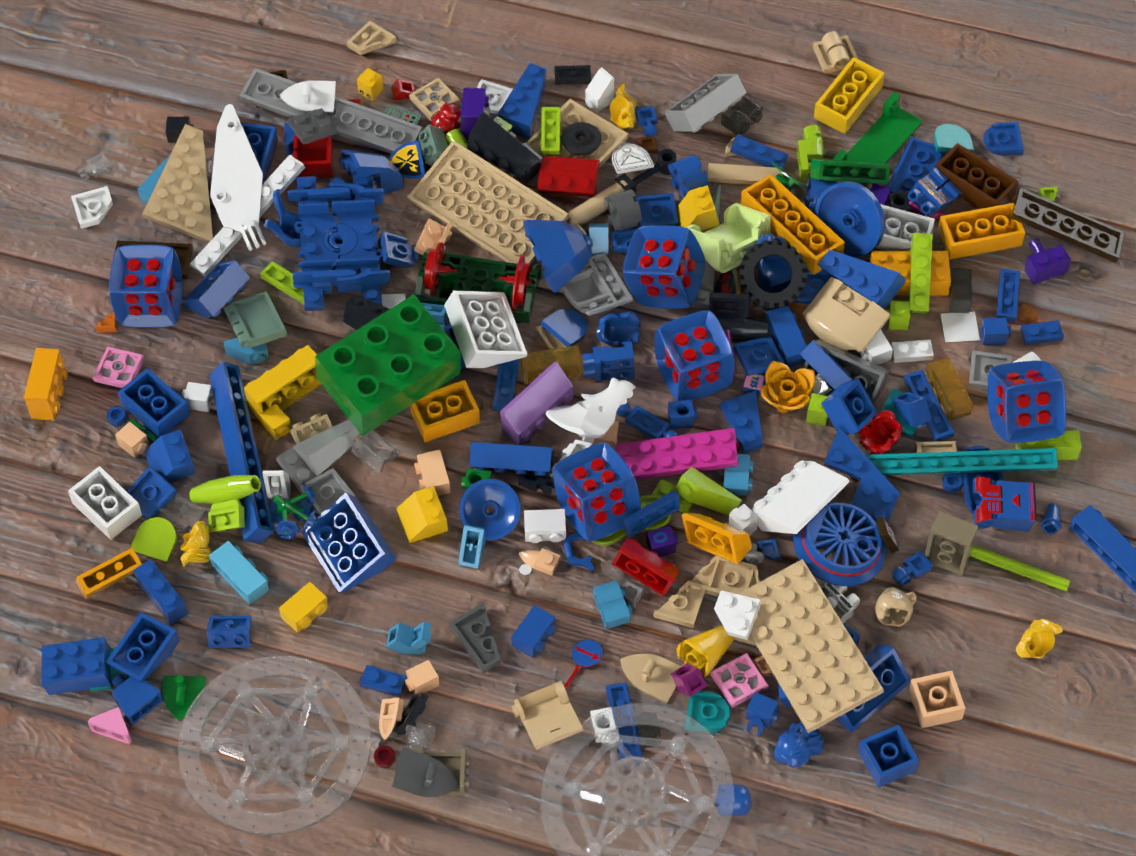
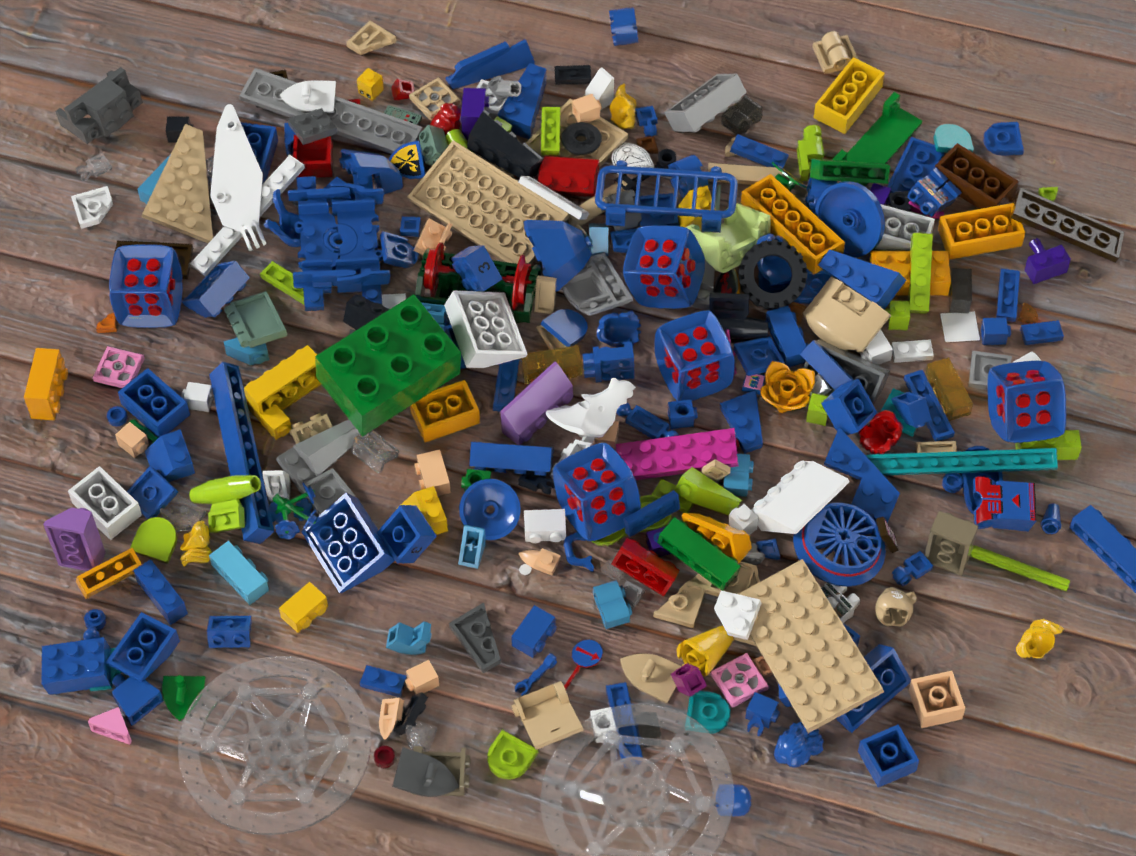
none -> medium lavender slope [43,507,106,571]
none -> dark grey piece [55,67,143,144]
none -> blue plate [83,609,106,640]
none -> blue brick [377,505,437,563]
none -> blue plate [400,216,421,237]
none -> blue wedge [445,39,535,89]
none -> blue brick [451,245,502,291]
none -> lime tile [487,730,539,779]
none -> light grey piece [488,76,522,101]
none -> blue piece [515,653,557,697]
none -> white tile [518,176,589,220]
none -> tan tile [534,275,557,314]
none -> light nougat brick [572,94,602,123]
none -> blue bar [595,160,738,233]
none -> blue brick [609,7,639,46]
none -> green brick [657,517,741,591]
none -> tan tile [702,459,731,481]

